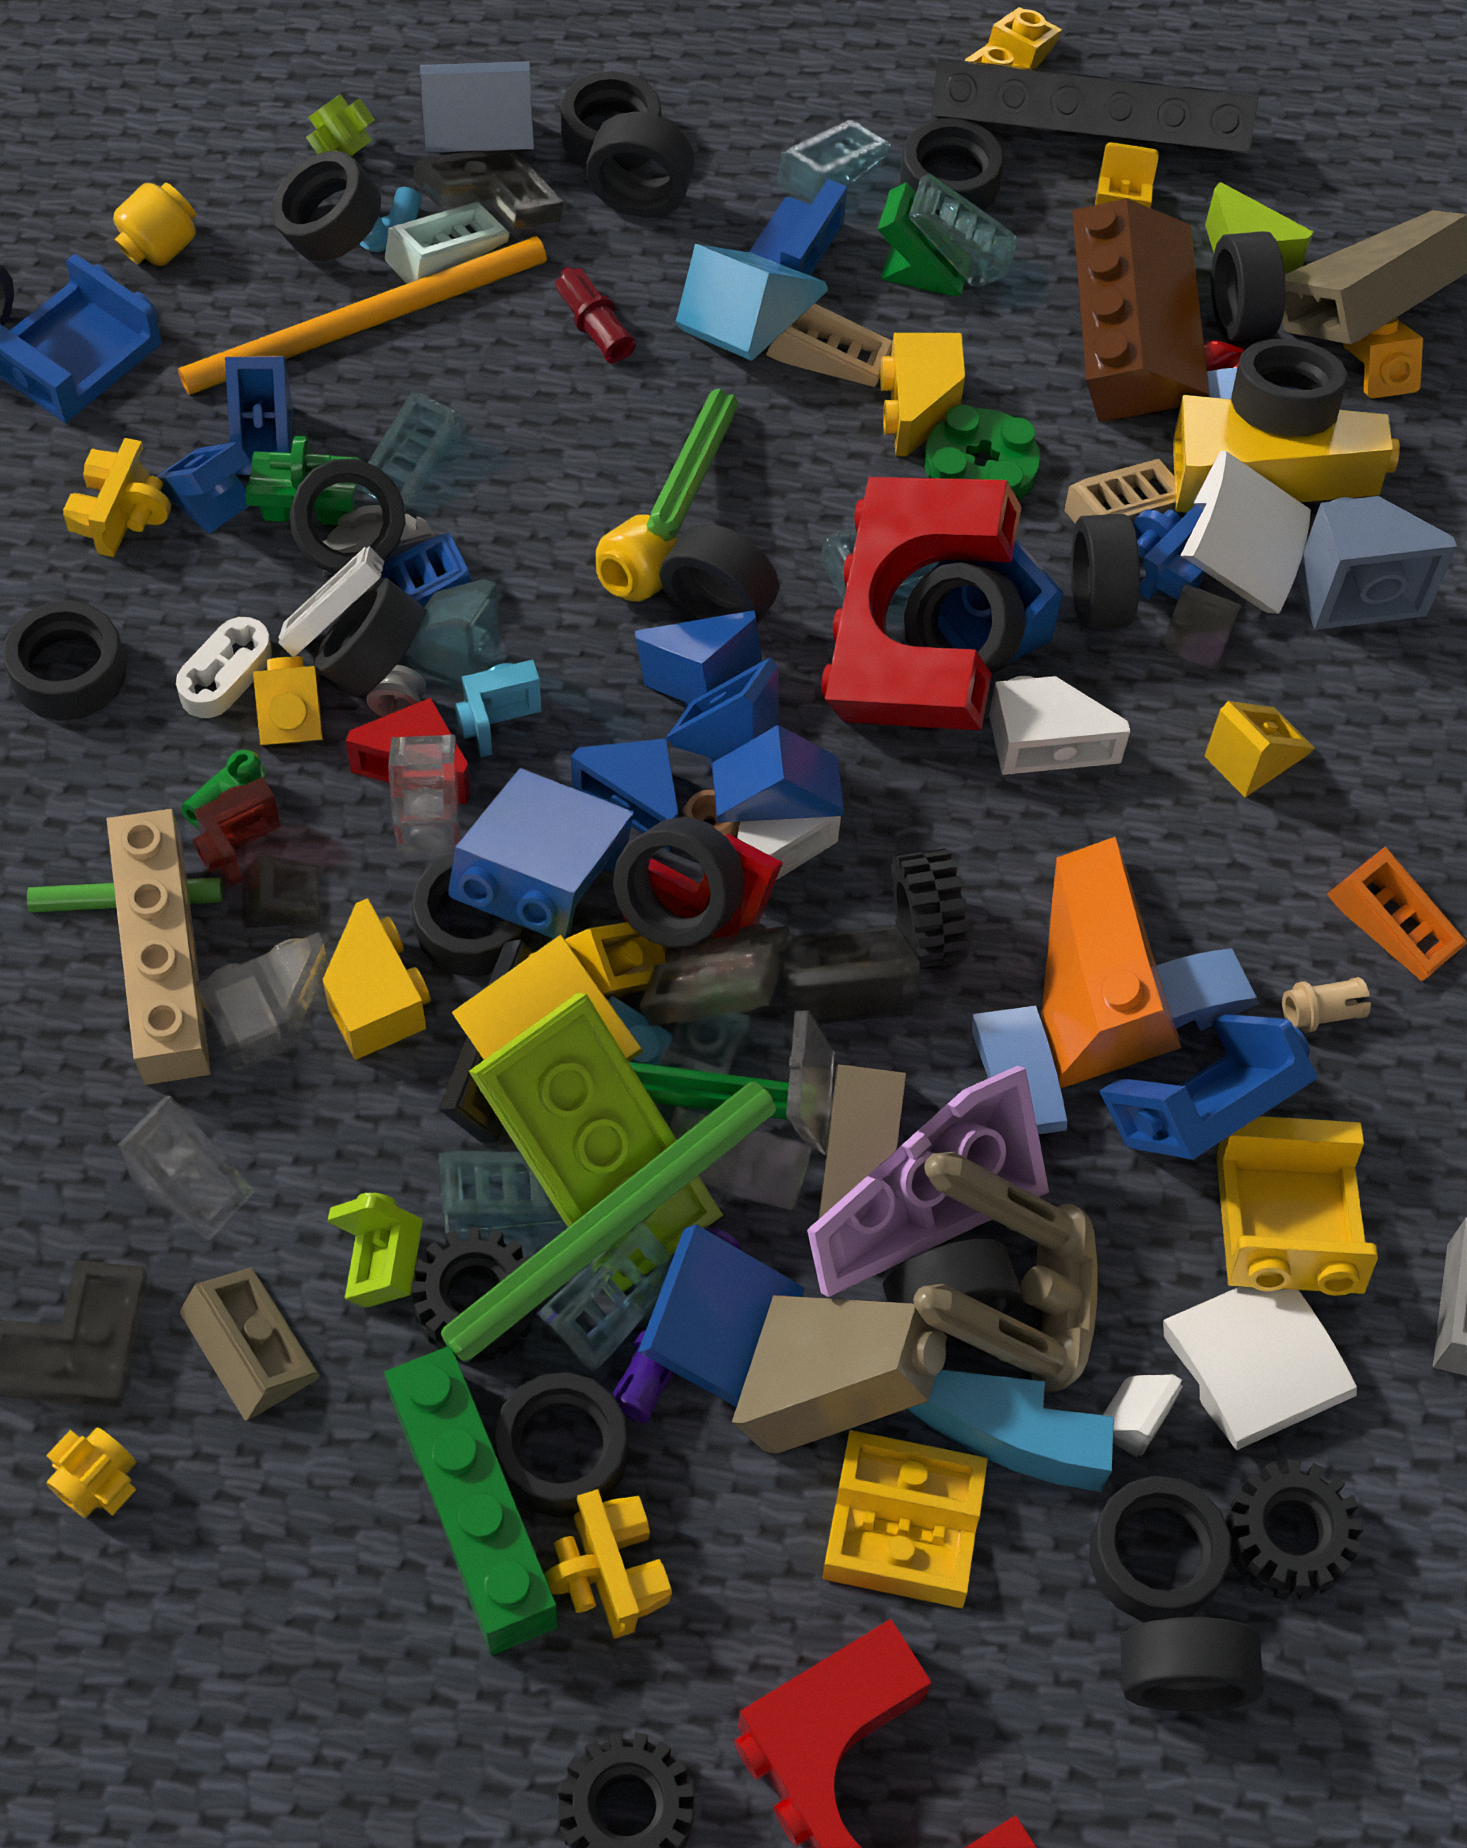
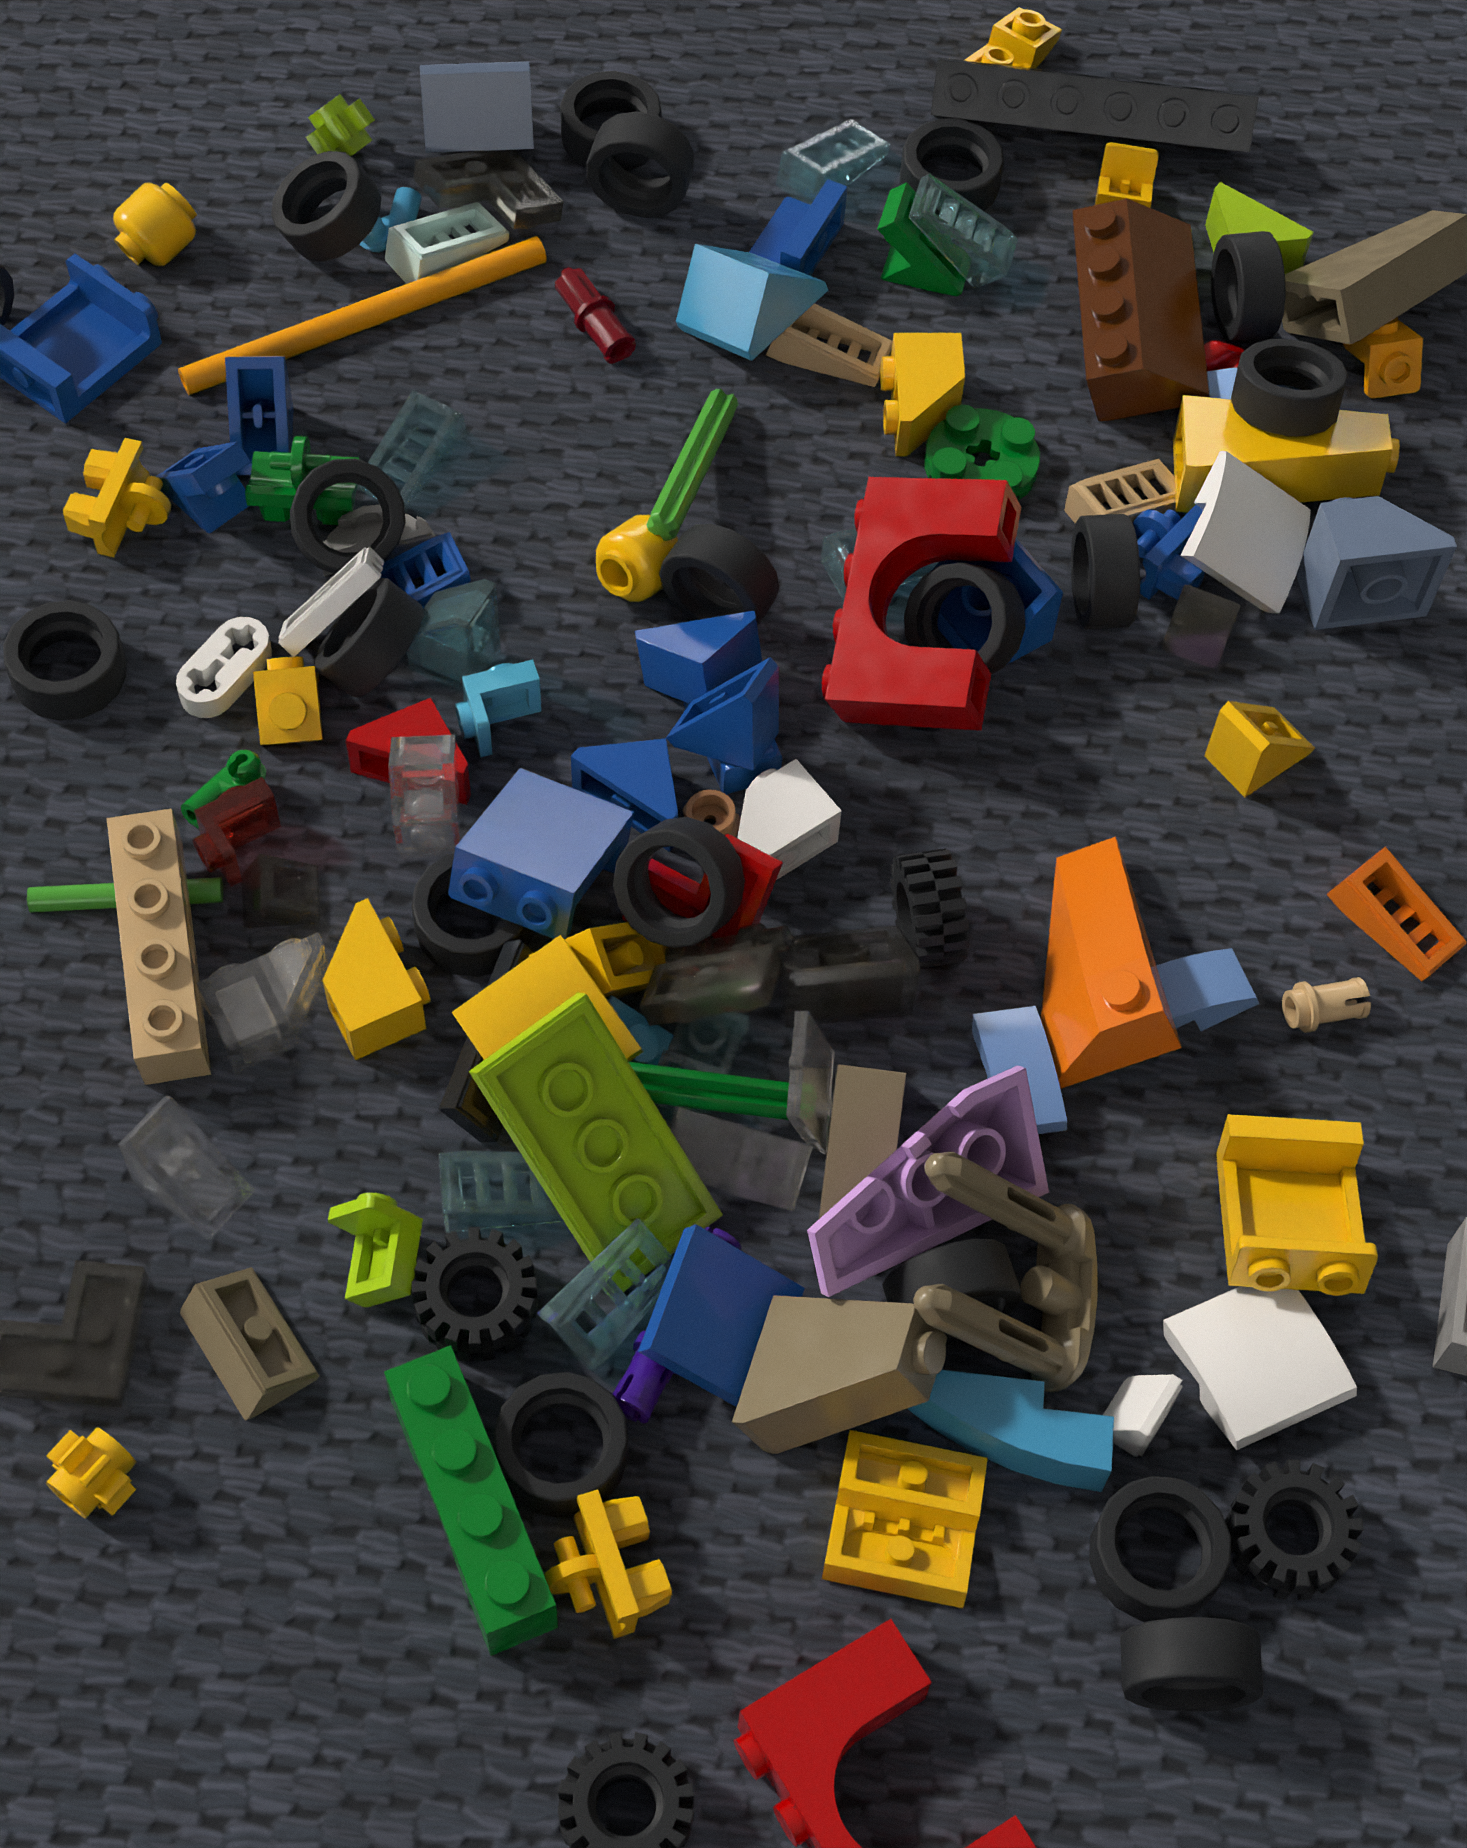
light grey bush [367,665,426,717] -> none
bright green axle [441,1082,776,1362] -> none
blue slope [712,725,844,823] -> none
white slope [989,676,1130,775] -> none
blue panel [1099,1014,1318,1160] -> none

